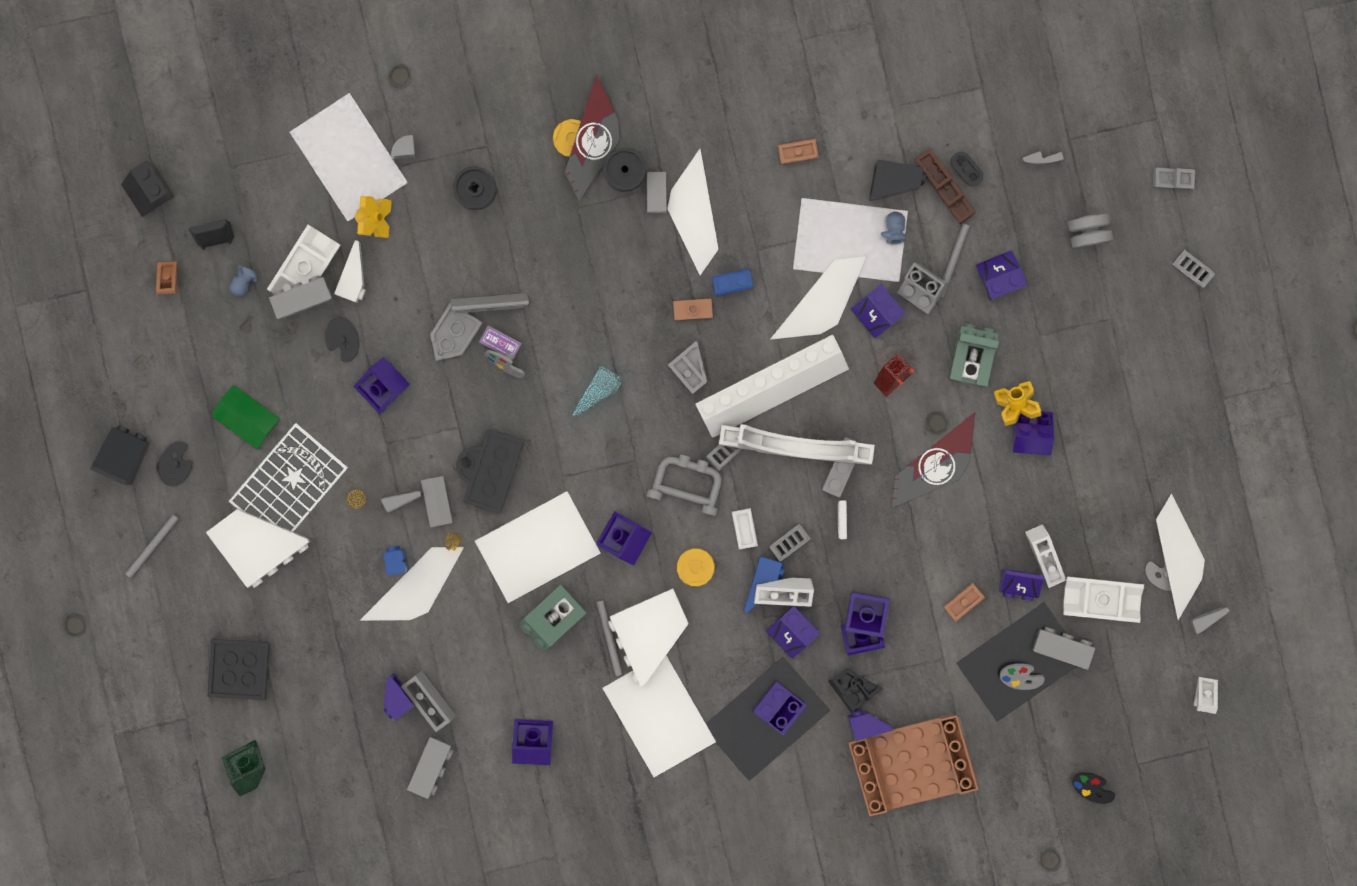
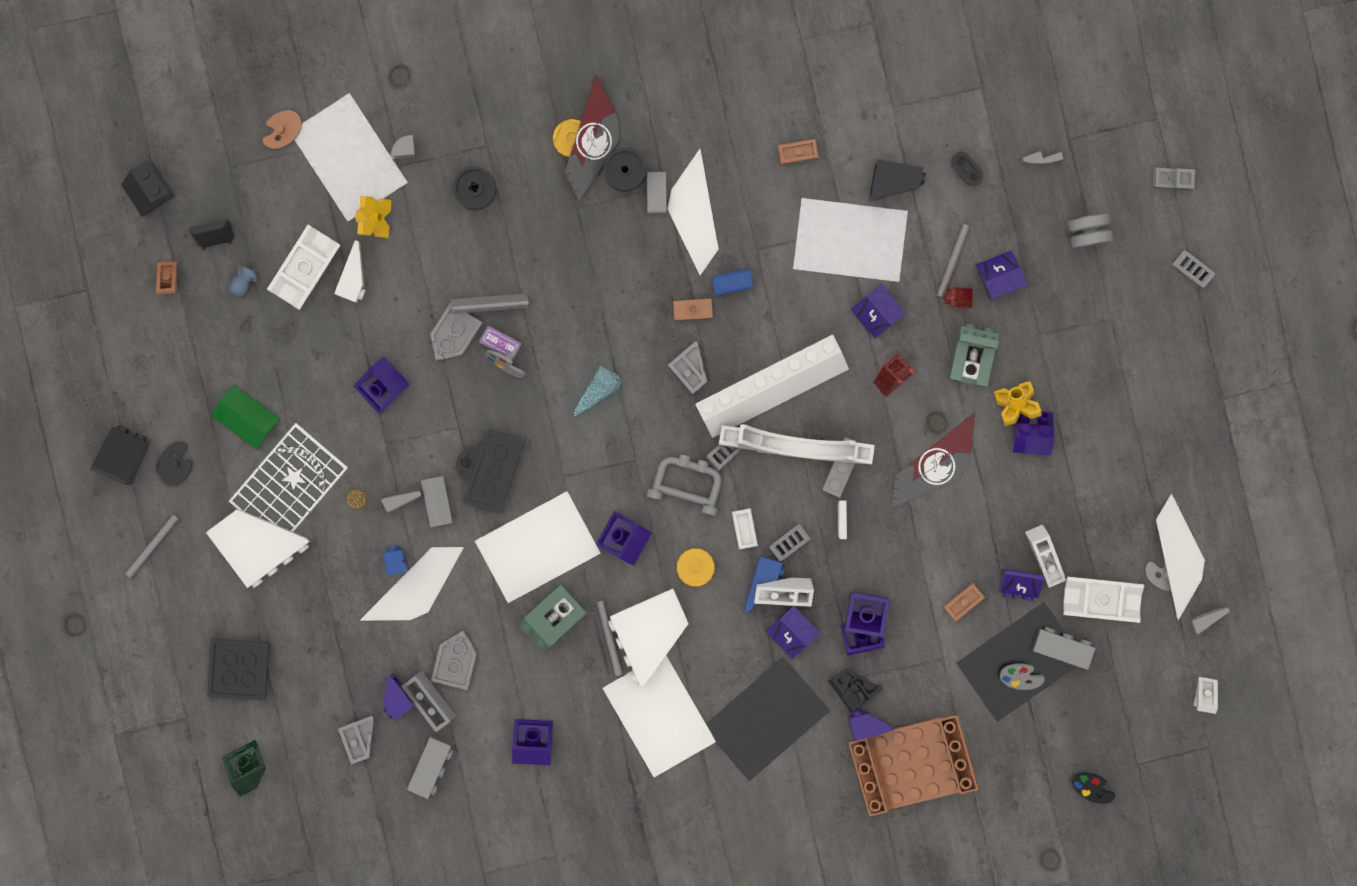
light grey brick [269,275,333,320] -> none
black piece [326,317,359,362] -> none
clear yellow plate [444,532,461,551] -> none
dark purple slope [752,680,807,735] -> none
white sticker [770,256,867,340] -> none
sand blue animal [881,211,906,244] -> none
light grey brick [897,262,948,314] -> none
reddish brown slope [914,148,976,224] -> none
none -> nougat piece [263,110,302,149]
none -> light grey wing [338,715,374,764]
none -> light grey tile [431,630,477,691]
none -> clear red slope [944,287,973,308]

